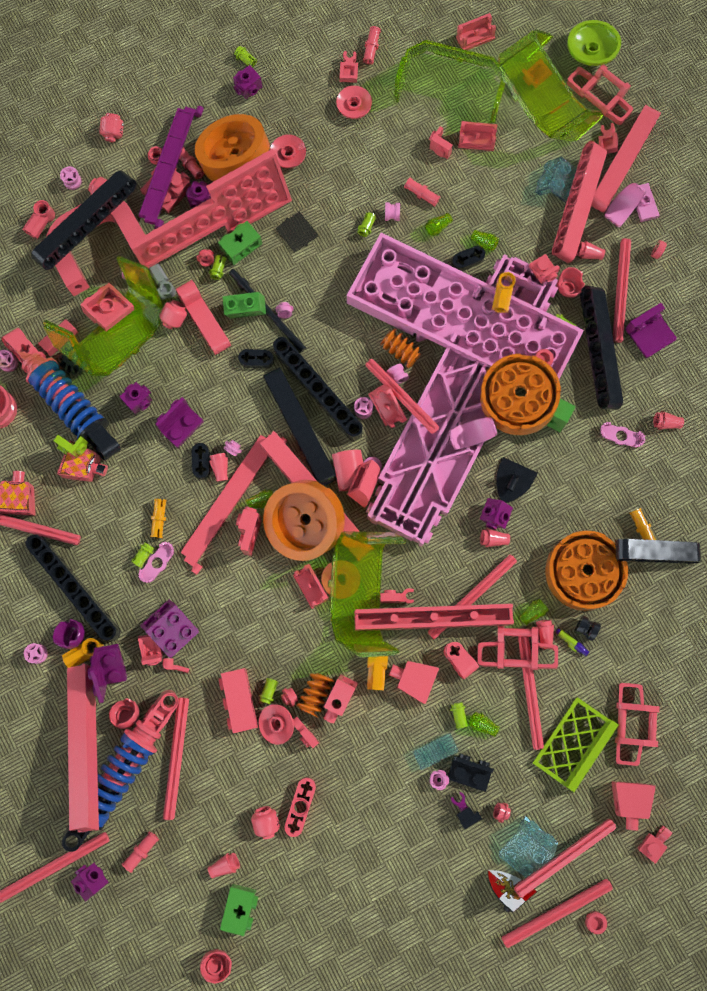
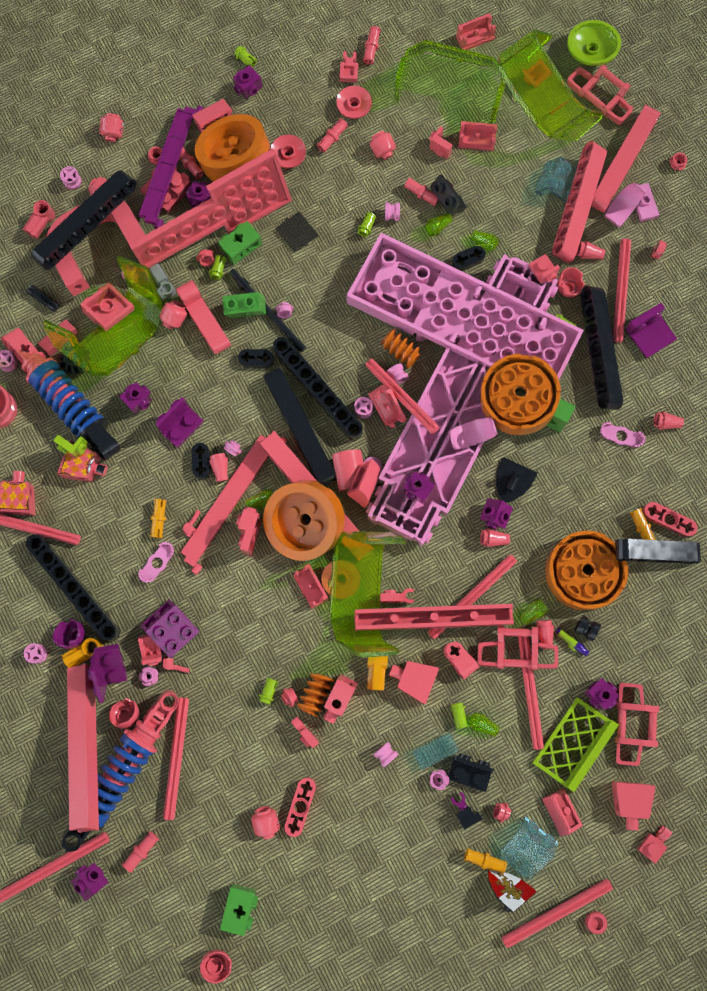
lime pin [131,542,155,568] -> none
coral cone [208,853,240,879] -> none
coral brick [219,668,258,733] -> none
coral dish [259,704,294,745] -> none
light orange piece [492,272,516,313] -> none
coral axle [514,819,616,897] -> none
coral tile [535,349,554,366] -> none
coral plate [598,123,618,154] -> none
none -> black axle [27,285,60,312]
none -> bright pink plate [139,666,158,686]
none -> coral hand [183,510,201,537]
none -> coral hinge [192,99,232,133]
none -> coral pin [317,118,348,153]
none -> coral head [370,131,396,160]
none -> bright pink wheel [373,742,398,767]
none -> magenta brick [402,471,435,504]
none -> black bracket [430,175,467,215]
none -> light orange pin [464,848,507,874]
none -> coral slope [542,788,583,836]
none -> magenta brick [584,678,619,710]
none -> coral beam [642,502,697,538]
none -> coral plate [669,153,687,170]

